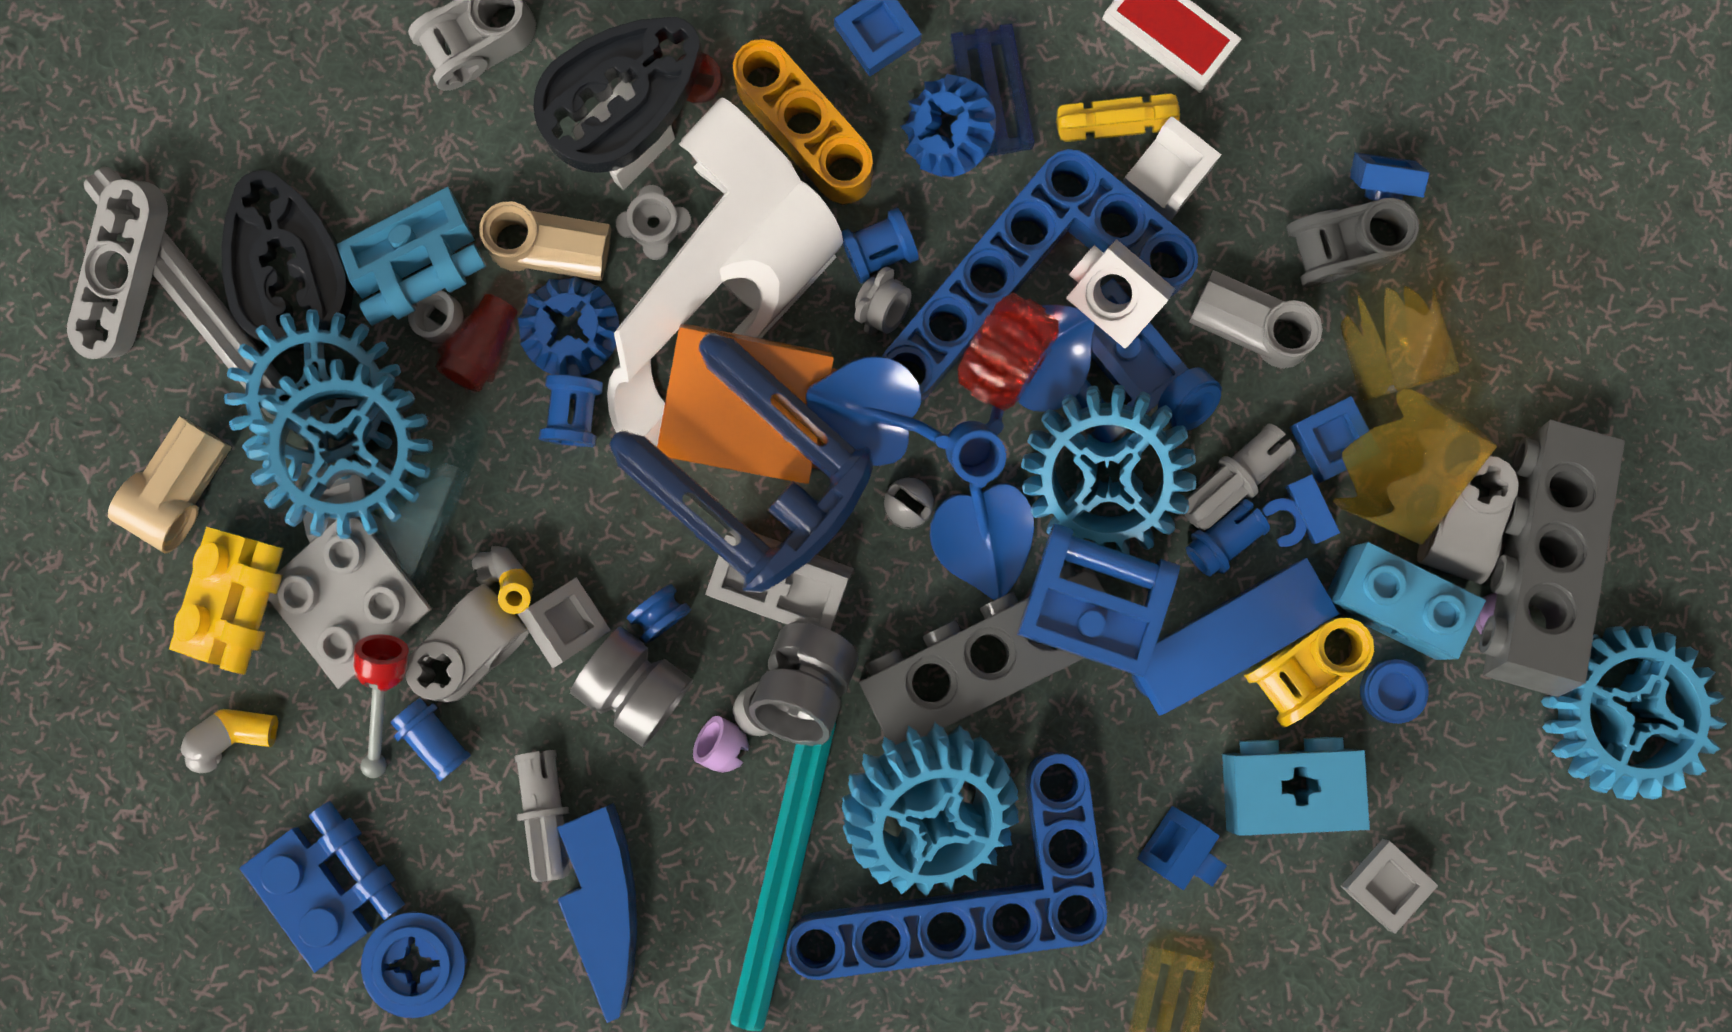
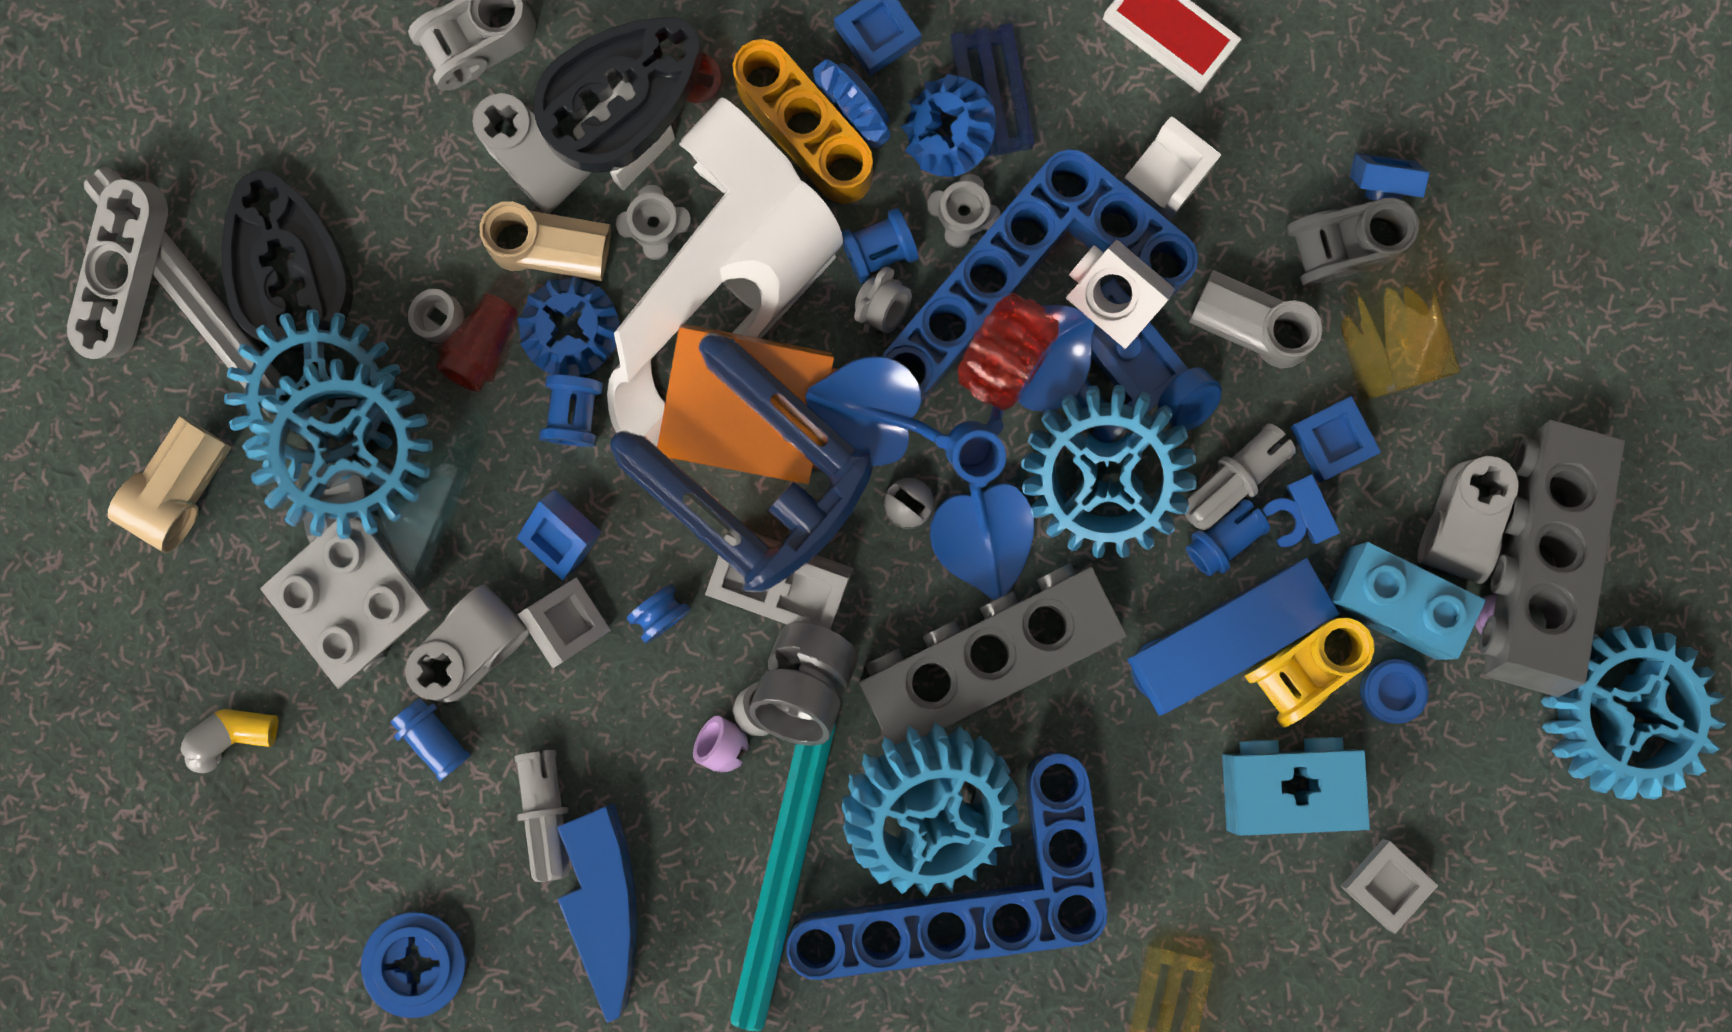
yellow plate [169,527,284,674] -> none
blue plate [239,801,406,973] -> none
dark azure plate [336,187,486,326] -> none
red hinge [353,634,409,778] -> none
arm [472,546,534,614] -> none
flat silver wheel [570,627,693,747] -> none
blue plate [1017,523,1180,677] -> none
yellow axle [1056,93,1180,142] -> none
blue tile [1137,806,1227,891] -> none
clear yellow piece [1333,389,1497,545] -> none
none -> light grey piece [472,93,592,214]
none -> blue plate [517,489,602,580]
none -> blue gear [813,59,891,149]
none -> light grey plate [927,174,1001,248]

